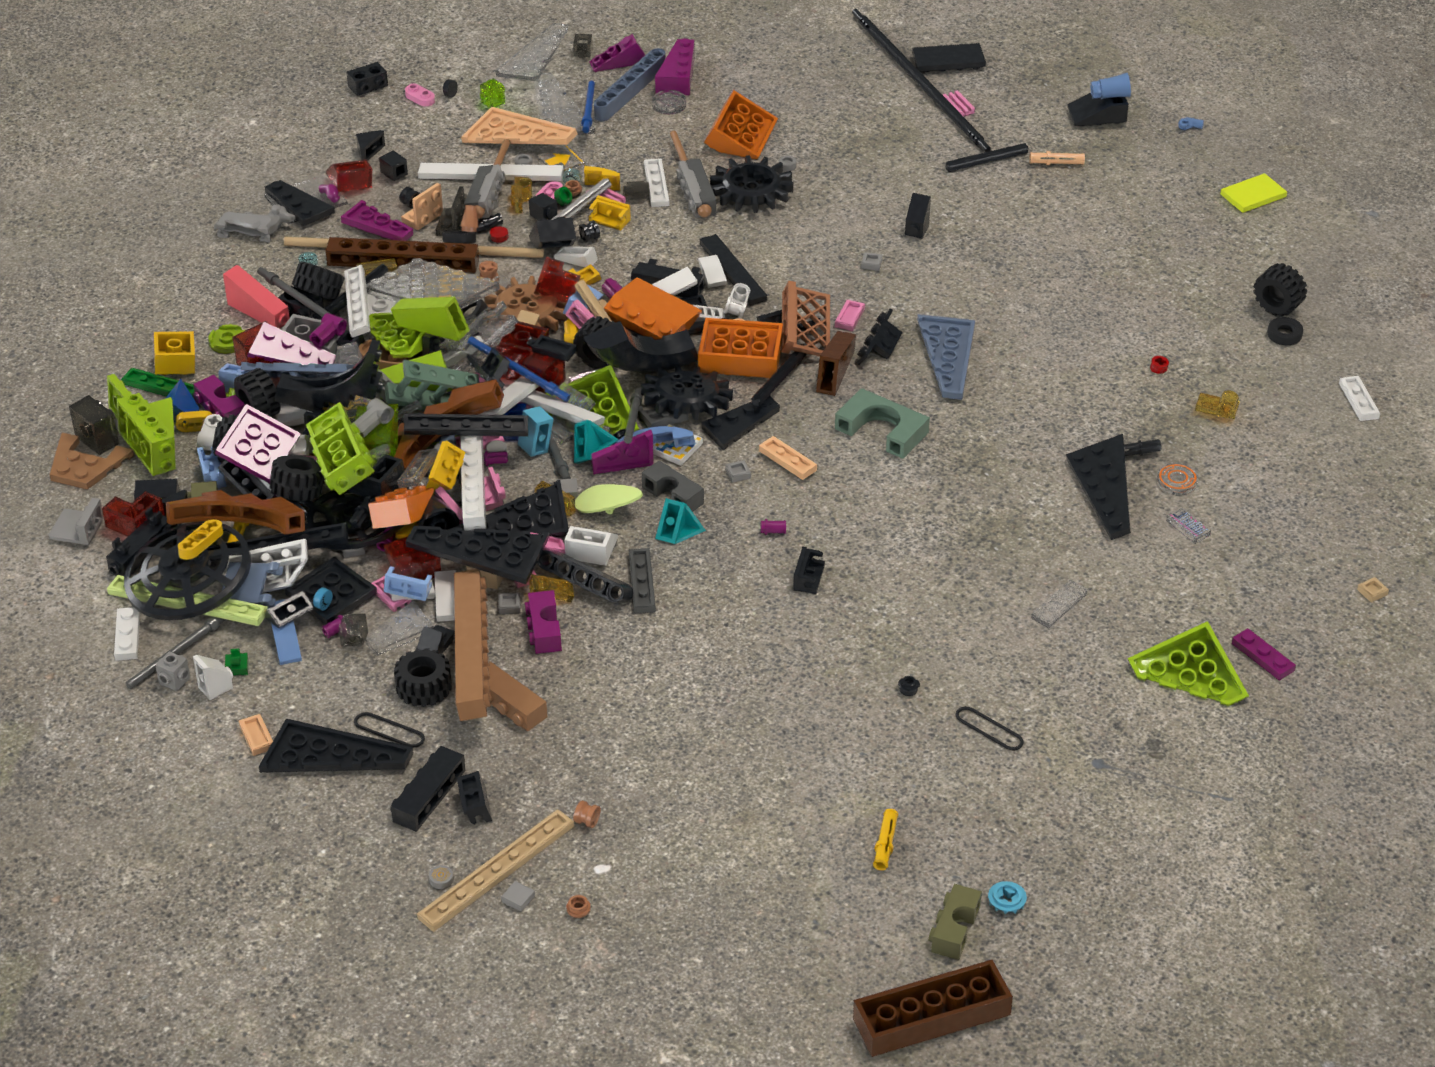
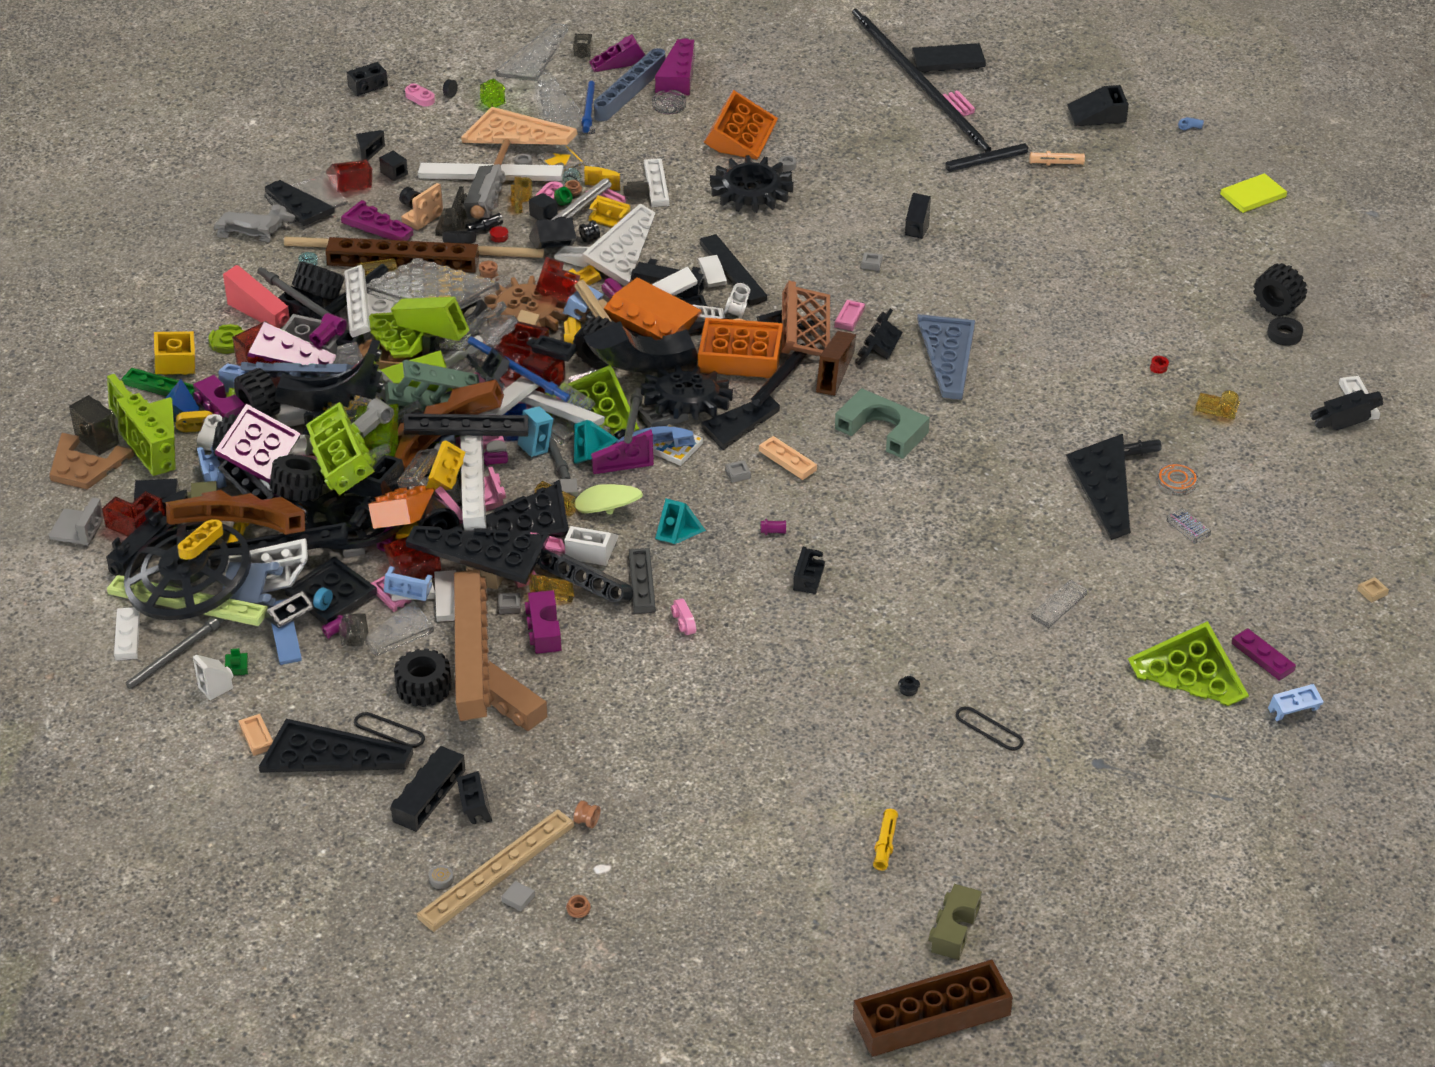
light grey brick [155,651,191,691] -> none
magenta arm [319,184,340,203] -> none
black slope [416,624,455,654] -> none
nougat cone [460,205,479,232] -> none
bright pink tile [565,299,596,329] -> none
dark grey arch [642,461,704,512] -> none
piece [670,130,716,218] -> none
medium azure gear [988,881,1027,915] -> none
medium blue plant [1090,72,1131,99] -> none
none -> white wing [581,203,655,286]
none -> bright pink plate [671,598,696,635]
none -> light blue hinge [1268,684,1324,721]
none -> black hinge [1310,389,1383,431]

